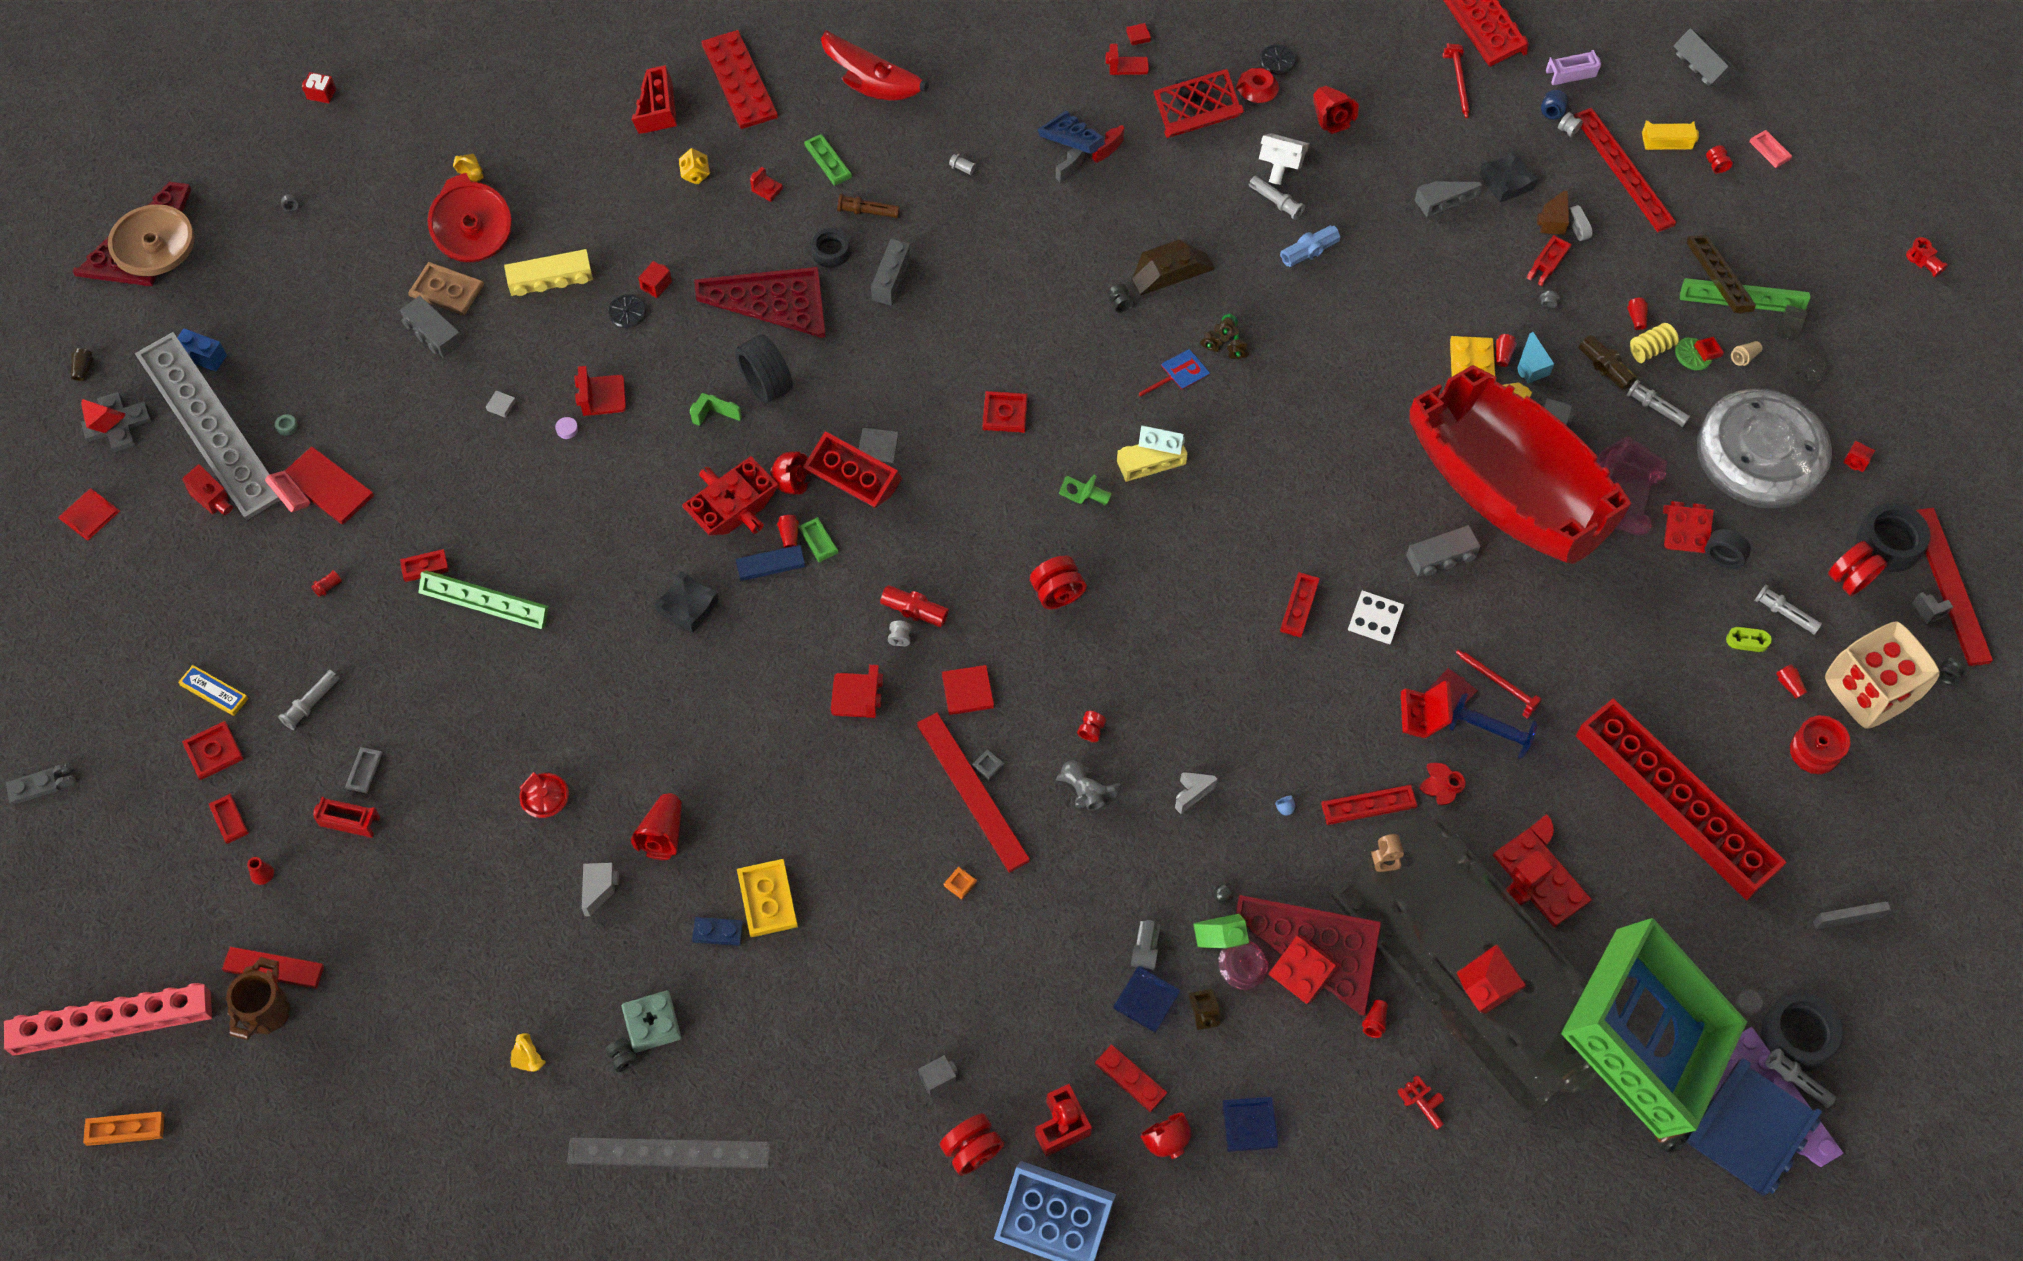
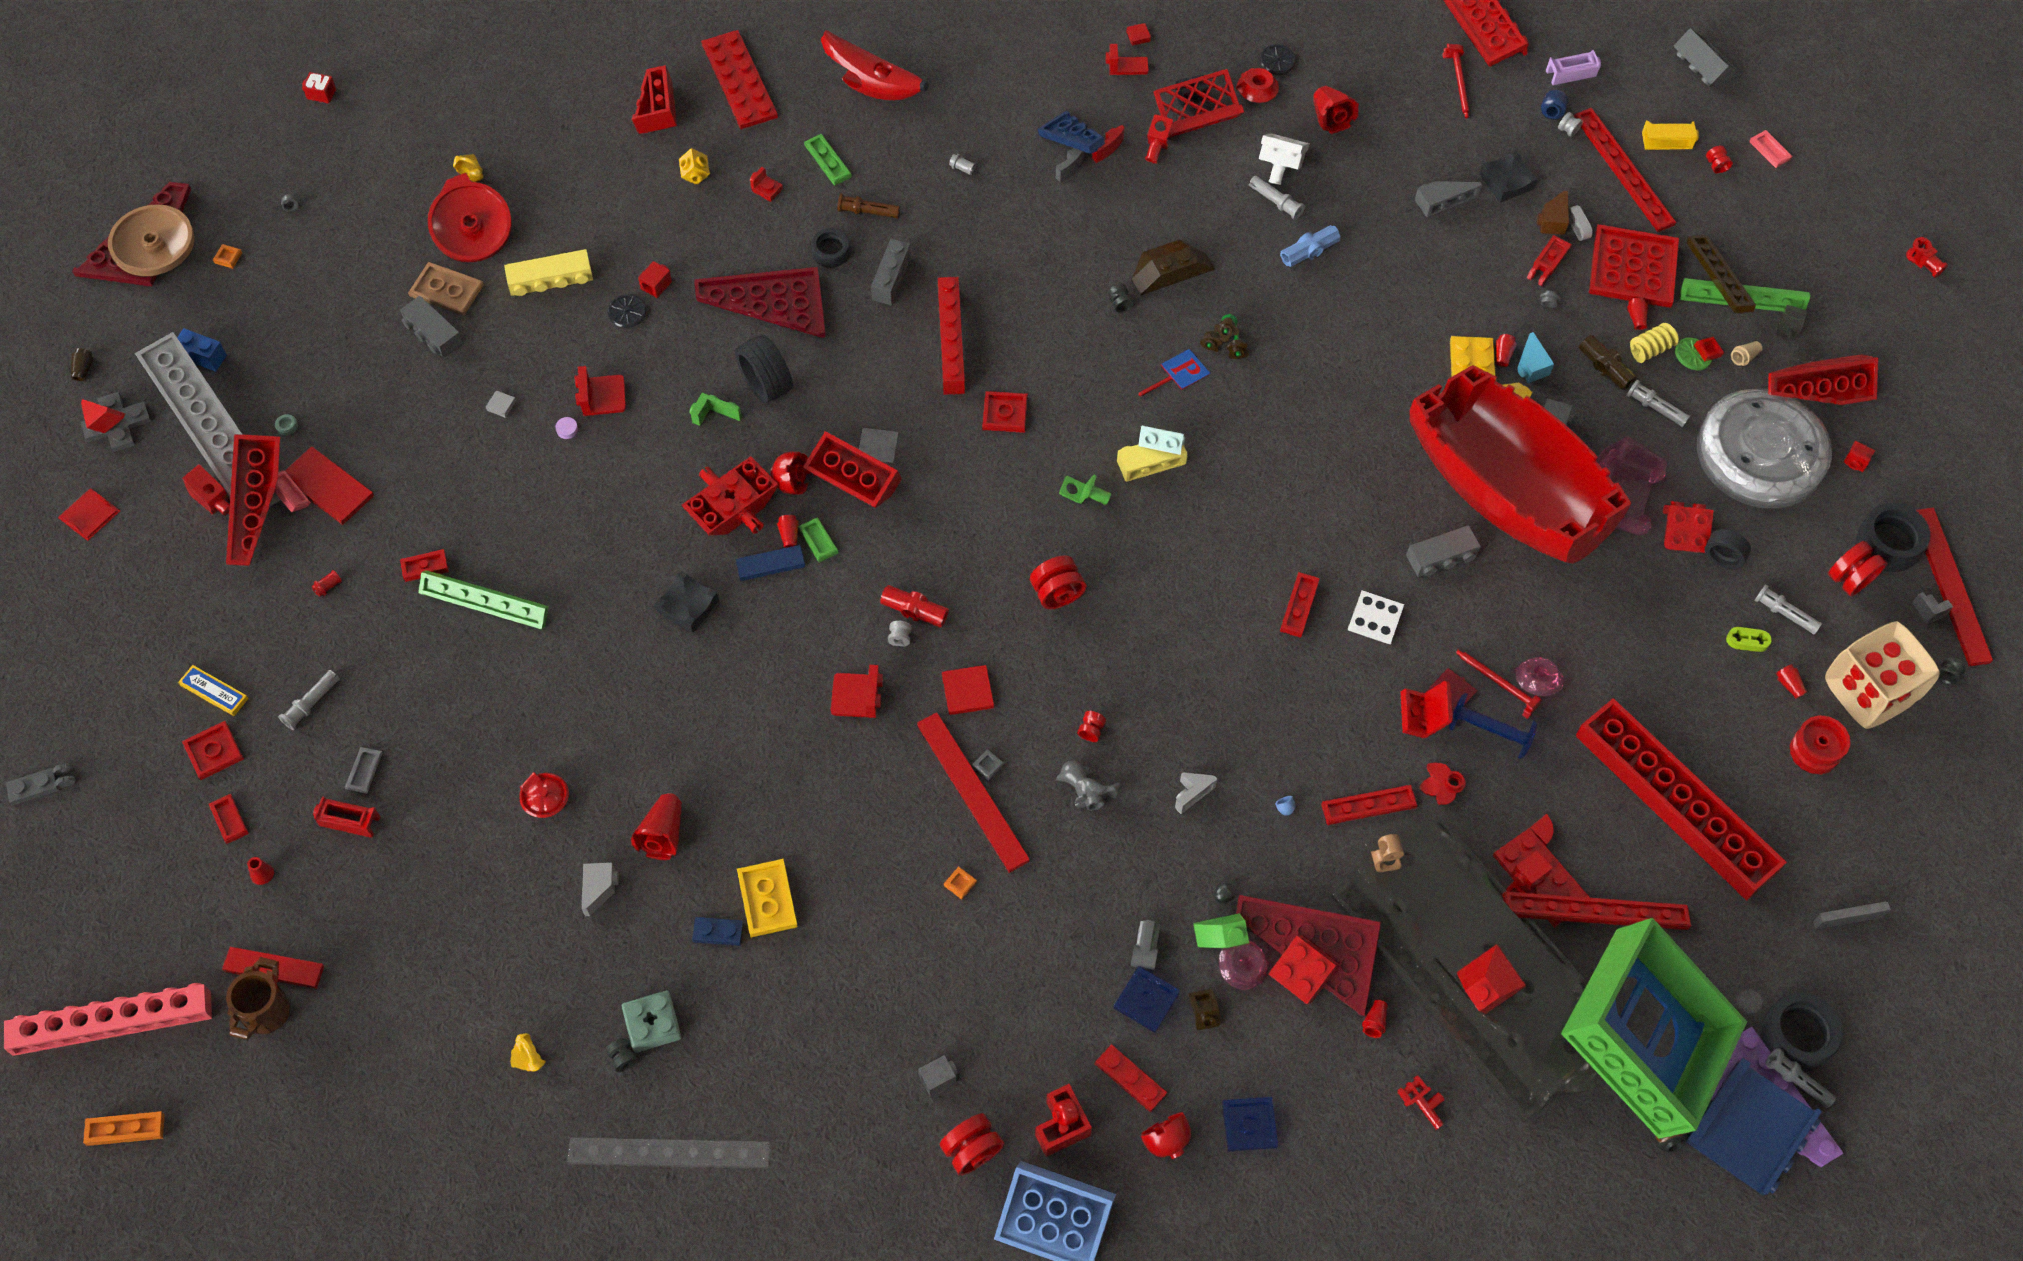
none -> orange tile [213,244,242,269]
none -> red wedge [226,434,280,566]
none -> red arch [938,277,965,395]
none -> red bracket [1145,114,1173,163]
none -> red tile [1502,891,1691,930]
none -> clear pink piece [1514,657,1564,696]
none -> red plate [1589,224,1679,308]
none -> red wedge [1768,354,1878,405]

